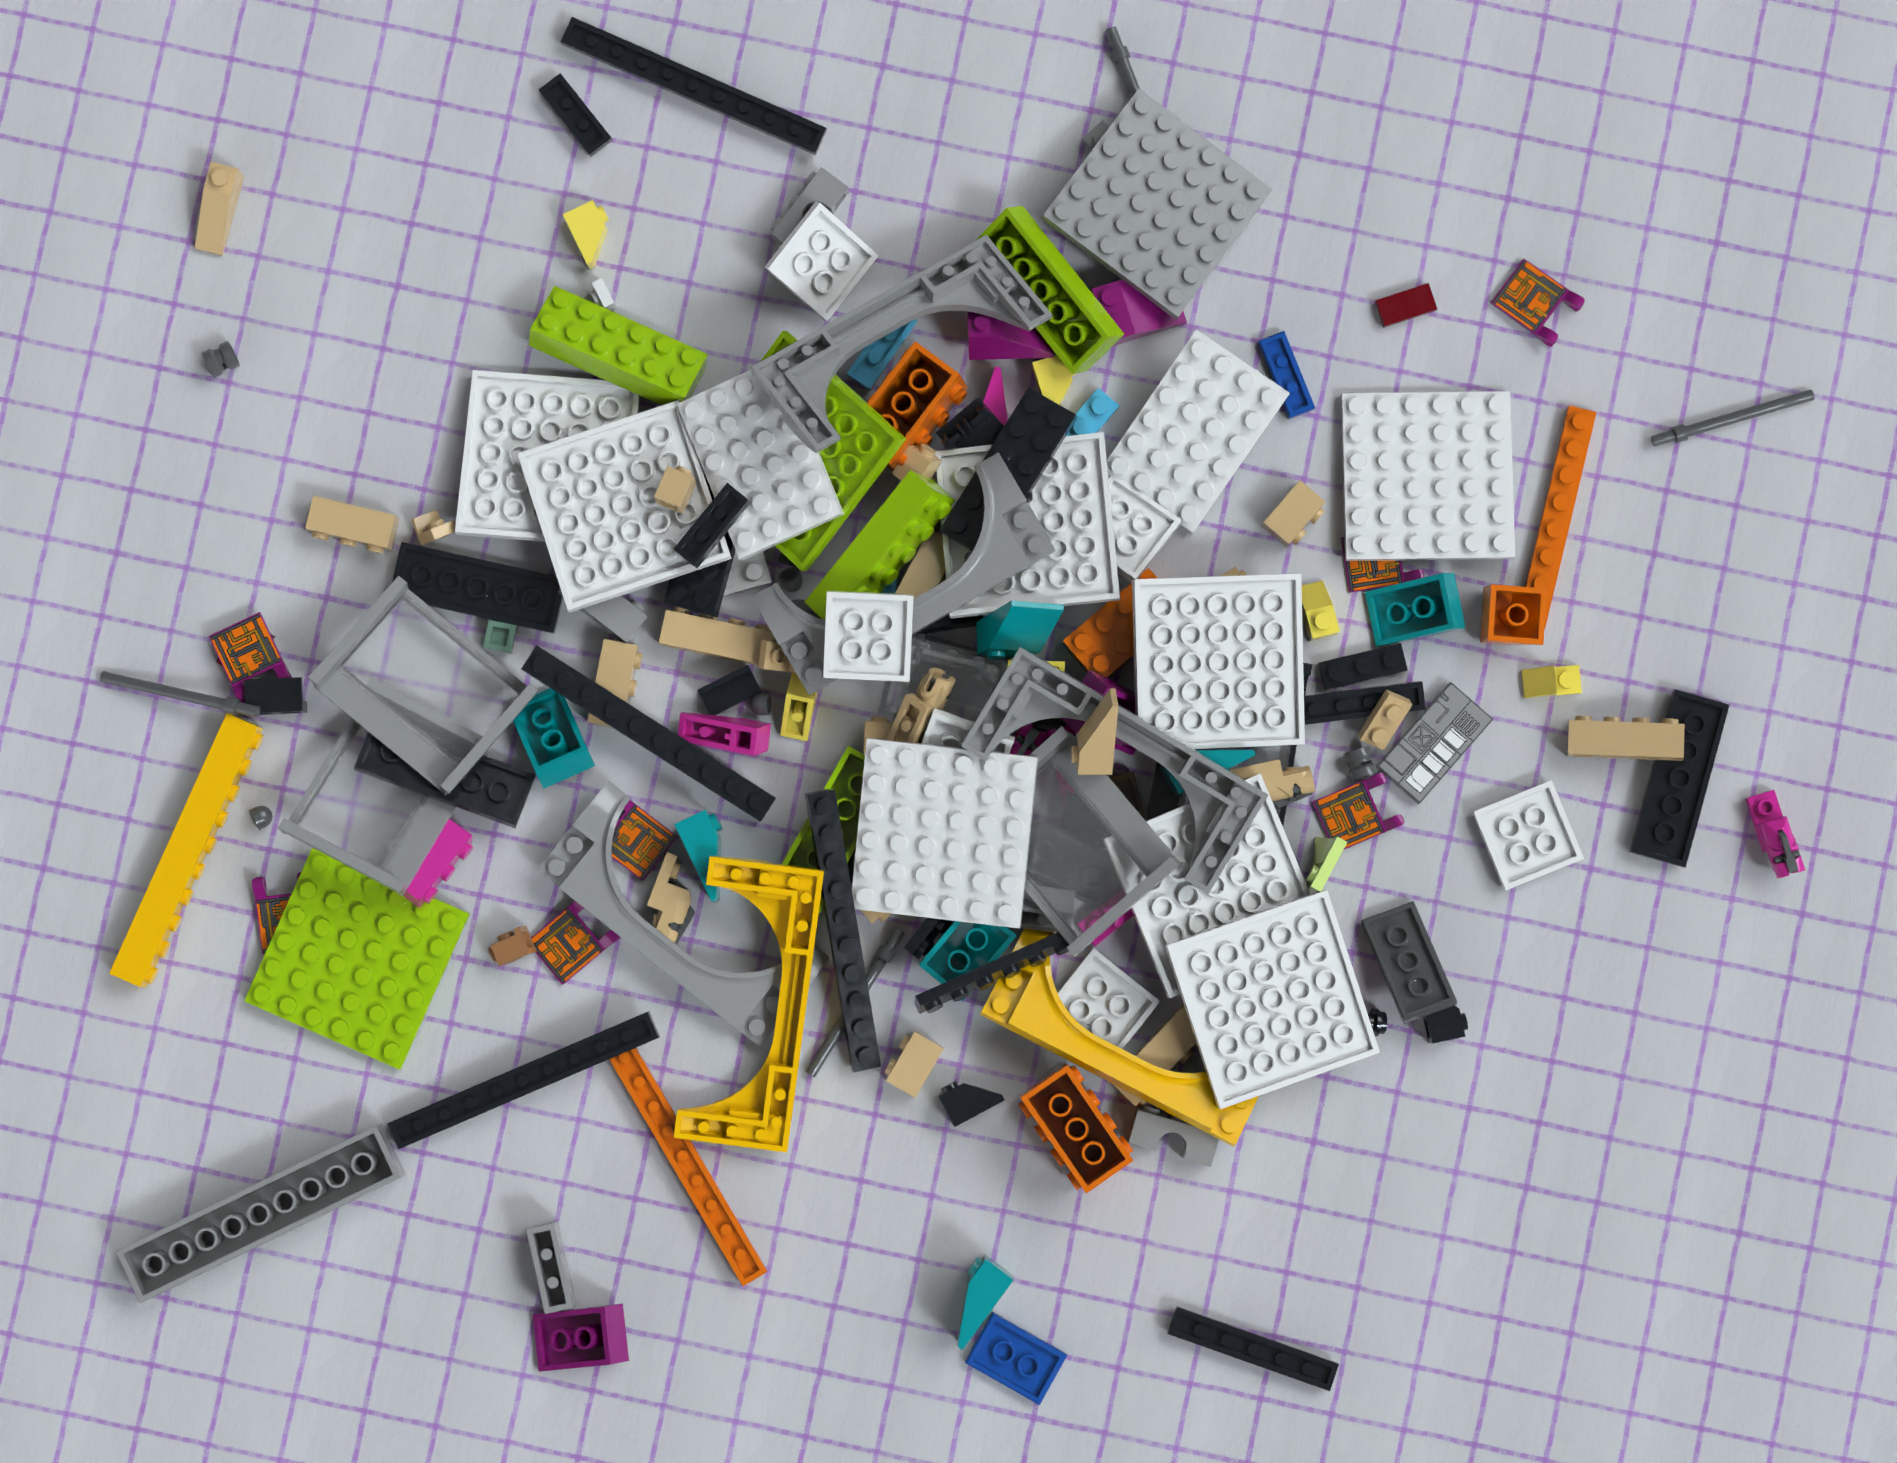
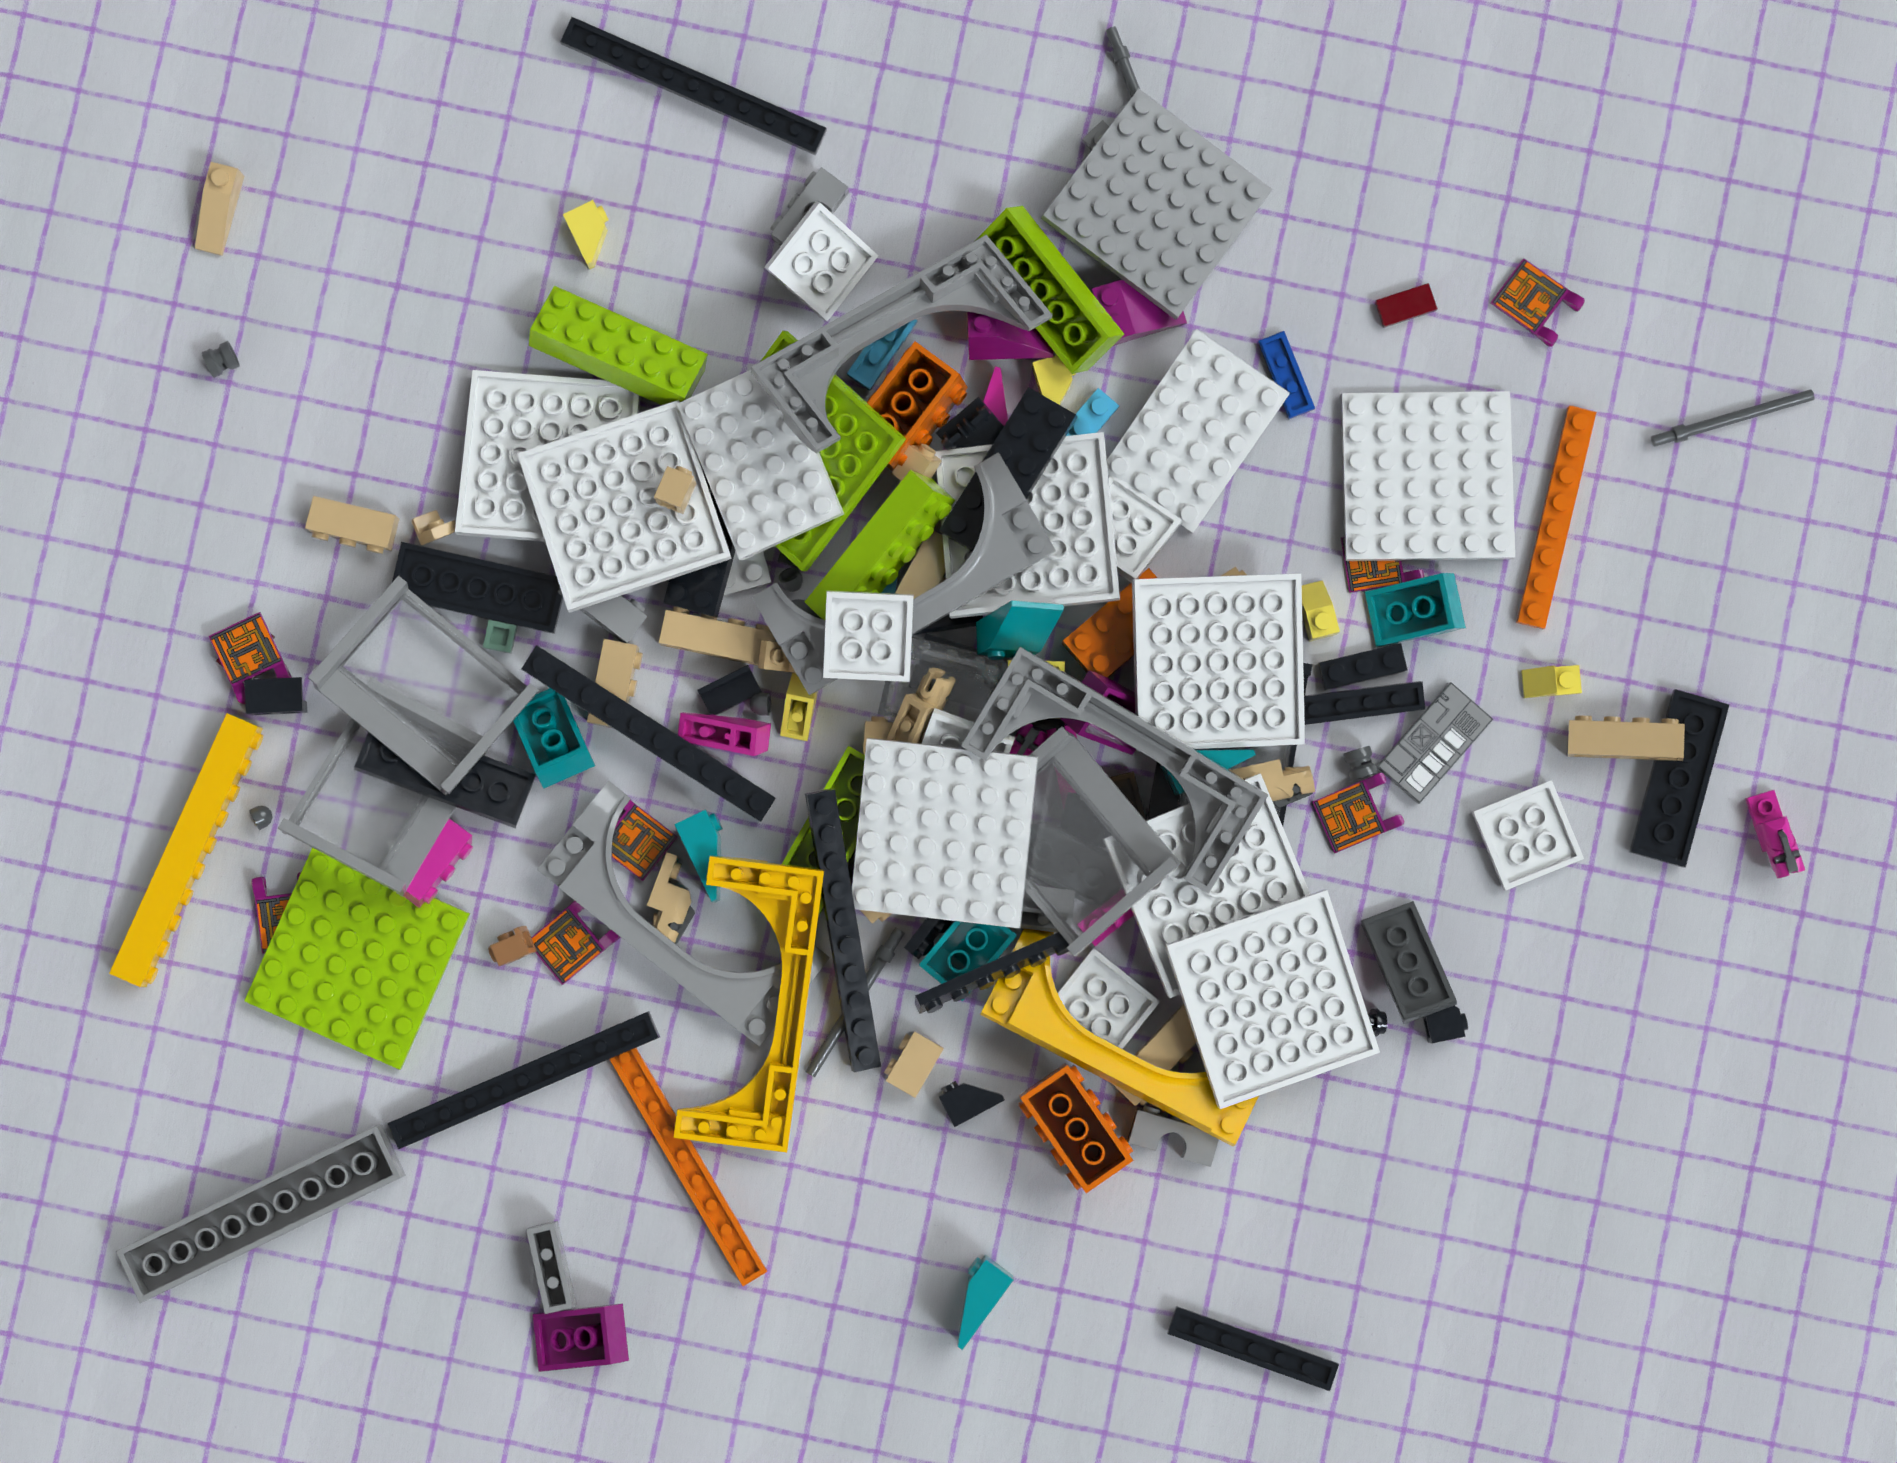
dark grey bar [100,671,260,717] -> none
black plate [539,73,613,157] -> none
white plate [591,278,617,311] -> none
black plate [673,483,751,568] -> none
blue tile [965,1312,1067,1405] -> none
tan slope [1071,688,1118,775] -> none
tan brick [1261,480,1325,548] -> none
yellowish green plate [1306,836,1347,894] -> none
tan plate [1358,689,1412,750] -> none
orange slope [1480,584,1547,645] -> none

